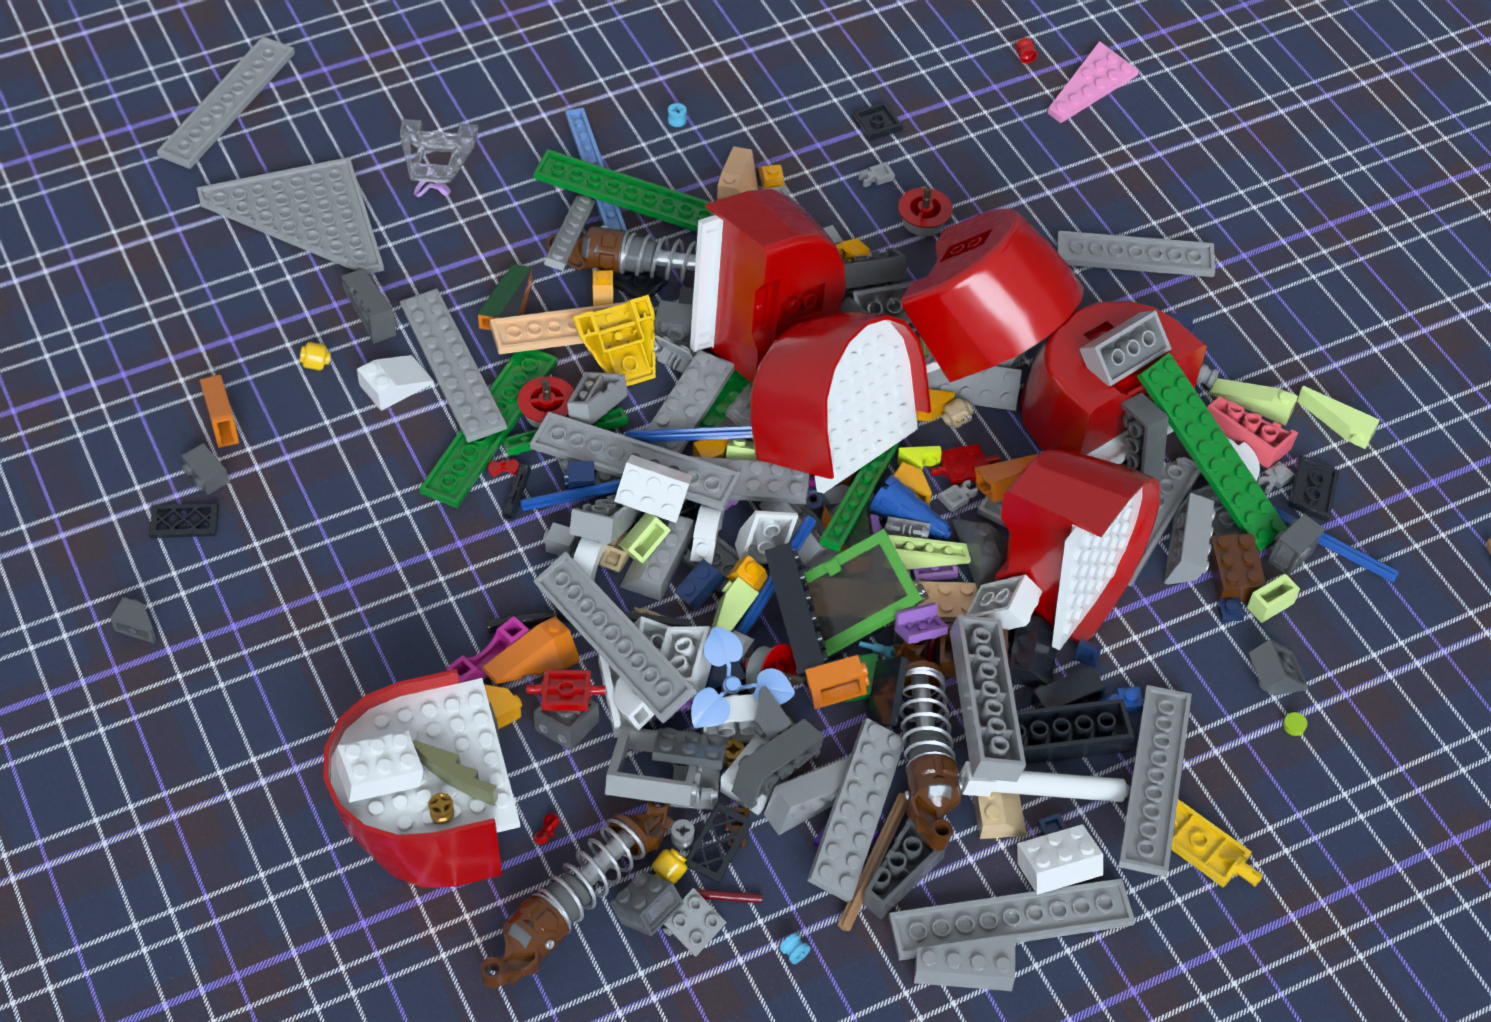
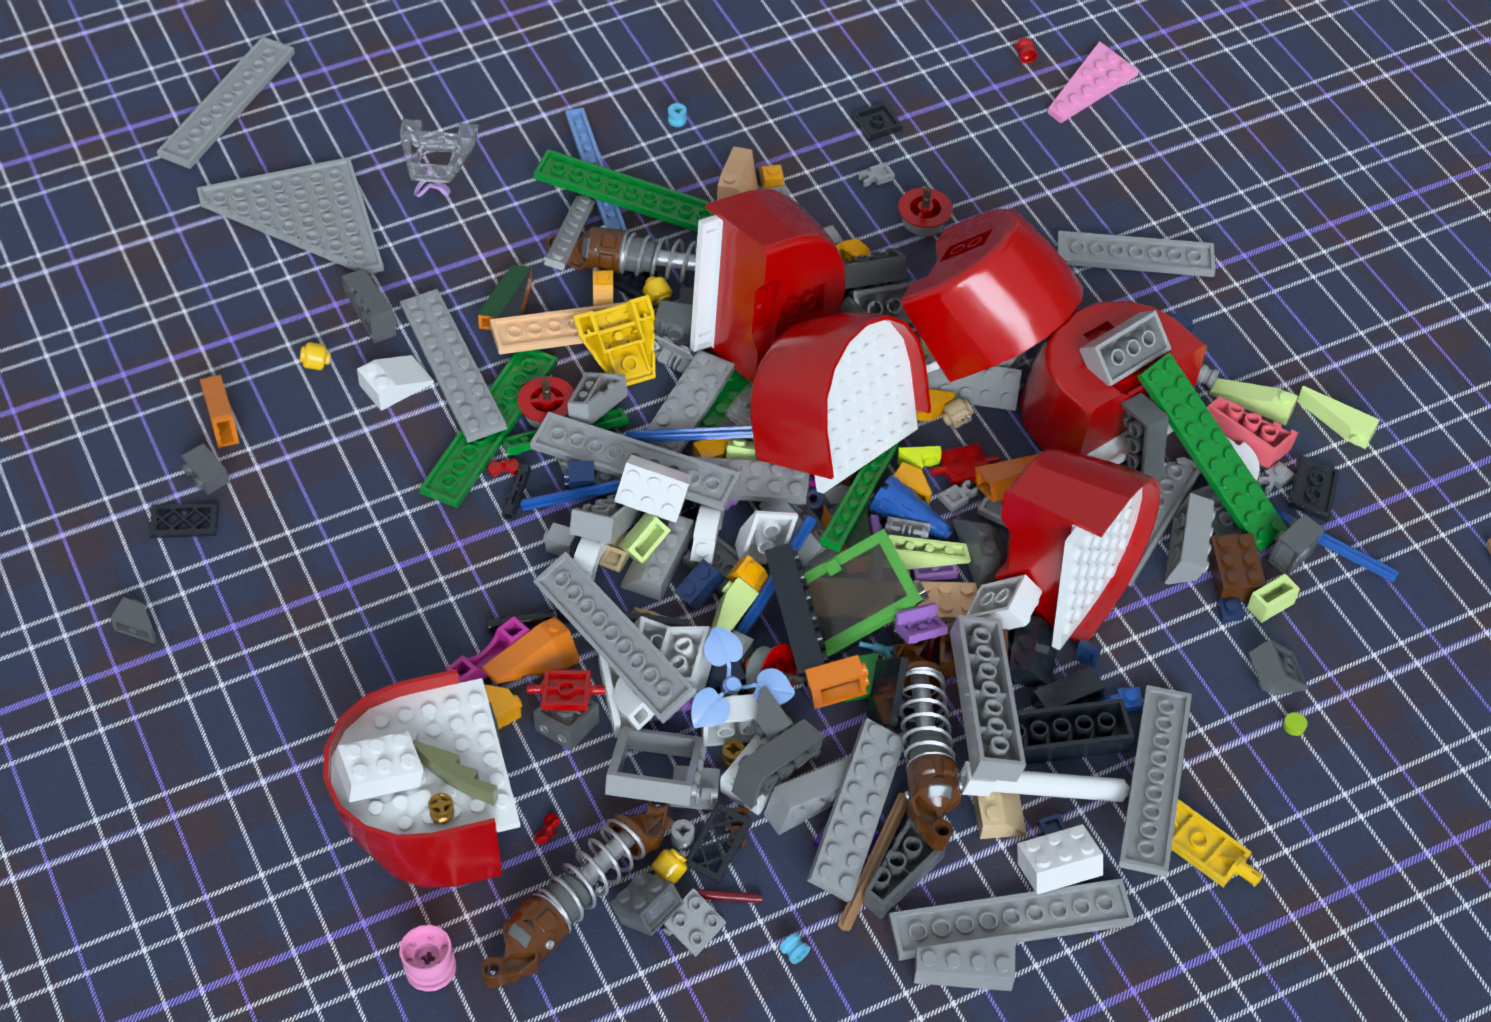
dark grey plate [652,728,728,770] -> none
none -> bright pink wheel [399,925,456,992]
none -> yellow head [643,276,672,306]

